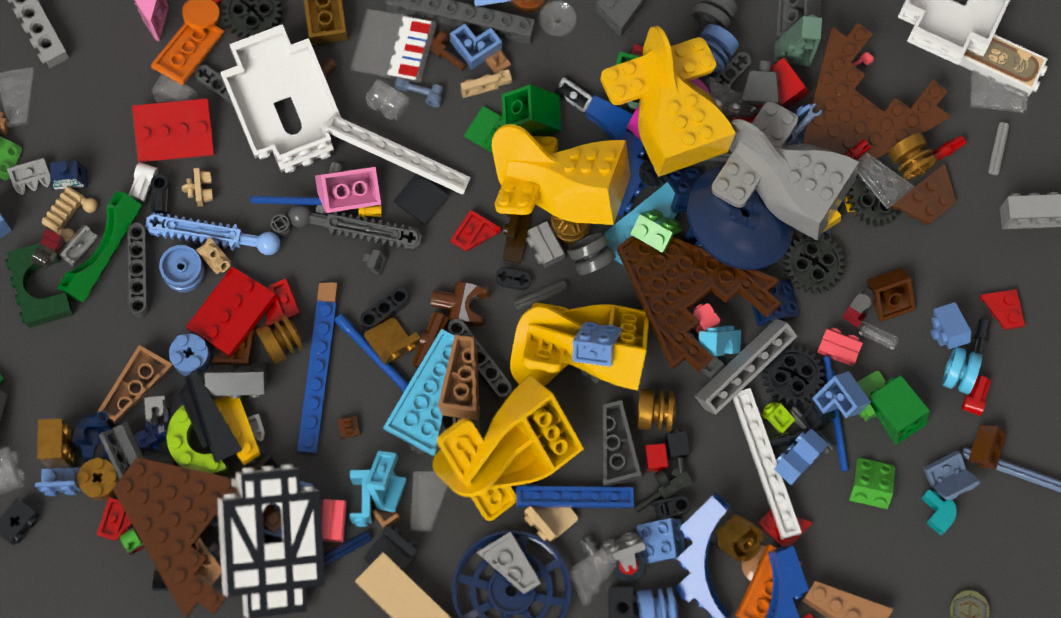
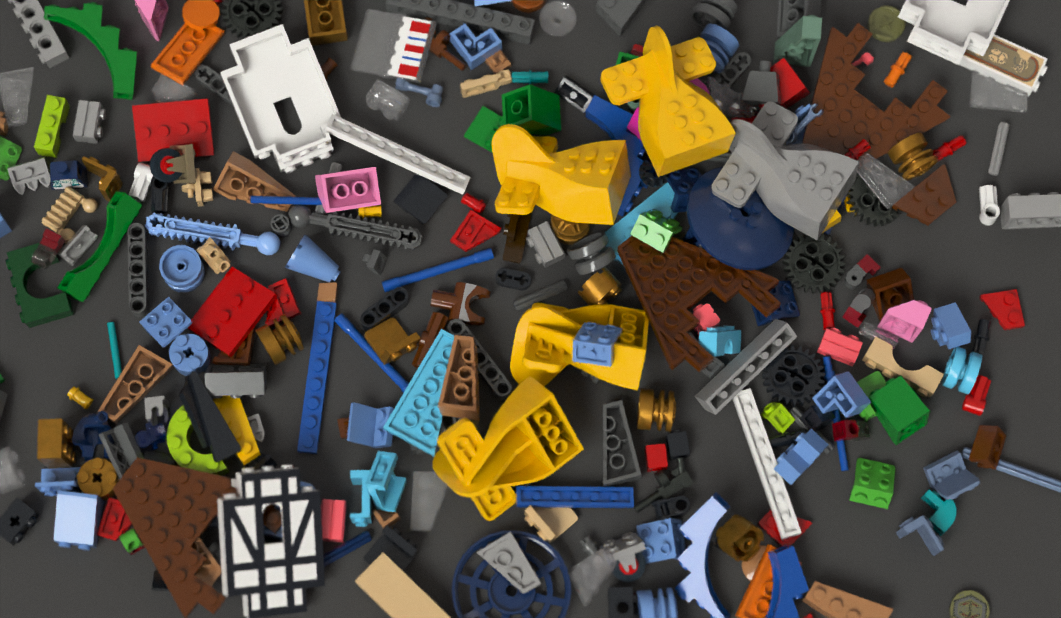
none -> lime arch [34,95,70,158]
none -> green arch [44,2,137,100]
none -> slope [54,490,104,551]
none -> yellow pin [67,386,93,410]
none -> light grey brick [72,100,106,144]
none -> pearl gold bracket [81,156,123,202]
none -> teal bar [107,322,122,379]
none -> medium blue bracket [139,297,192,348]
none -> plate [150,144,197,183]
none -> medium nougat wedge [213,151,296,212]
none -> medium blue cone [285,235,341,283]
none -> medium blue bracket [347,402,394,448]
none -> blue piece [382,248,494,292]
none -> red pin [461,192,486,214]
none -> teal axle [511,70,548,85]
none -> pearl gold brick [578,267,622,306]
none -> red axle [820,292,835,330]
none -> dark red leg [832,420,870,441]
none -> leg [844,254,881,290]
none -> tan arch [862,337,944,398]
none -> olive tile [868,6,905,42]
none -> bright pink slope [877,300,932,343]
none -> orange axle [884,52,912,88]
none -> sand blue bracket [896,515,944,556]
none -> white piece [979,185,1000,226]

